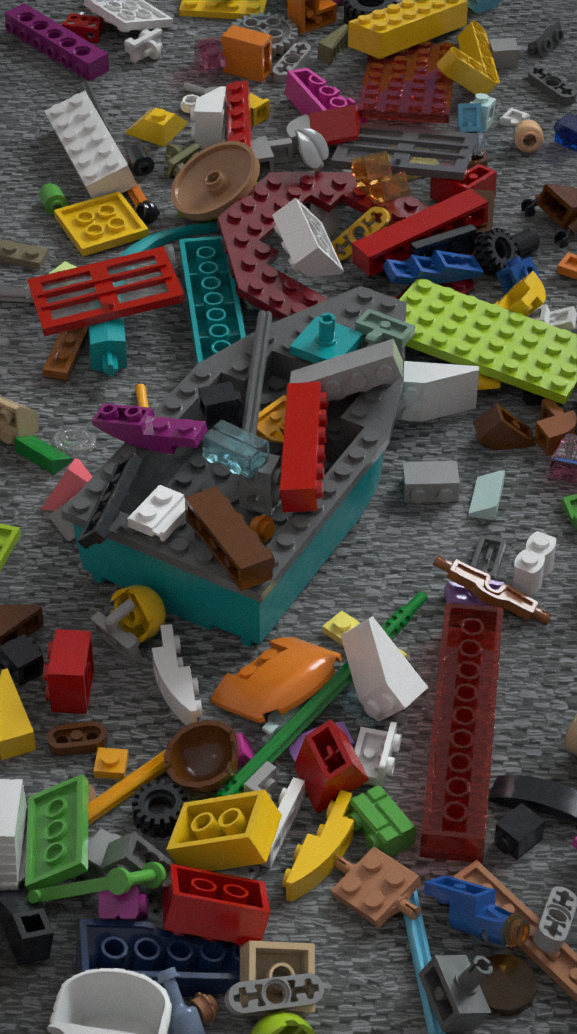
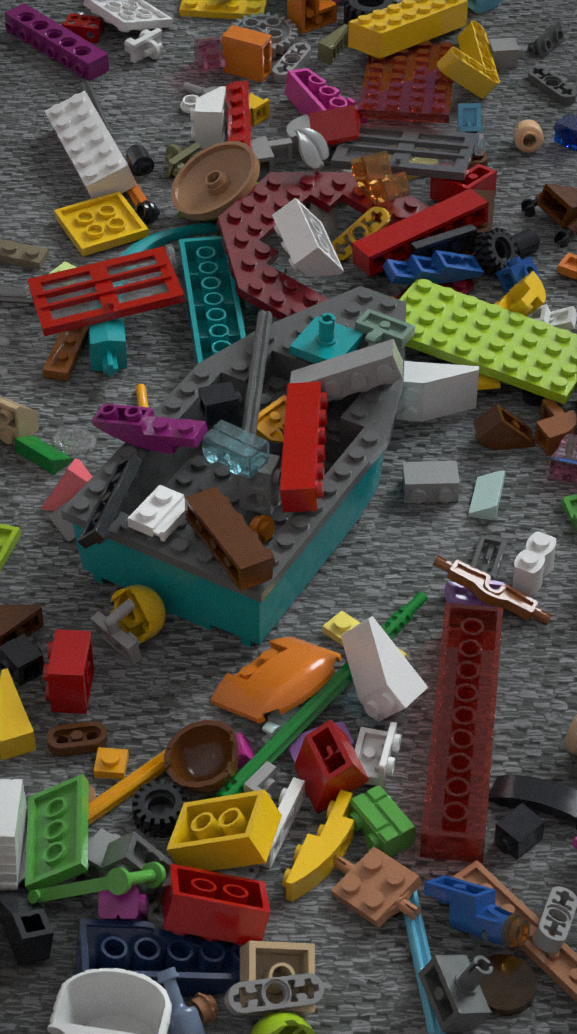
bright green brick [39,183,68,215] -> none
yellow slope [126,108,188,147] -> none
white slope [152,624,203,725] -> none
light aqua brick [470,93,496,132] -> none
white tile [499,108,530,126] -> none

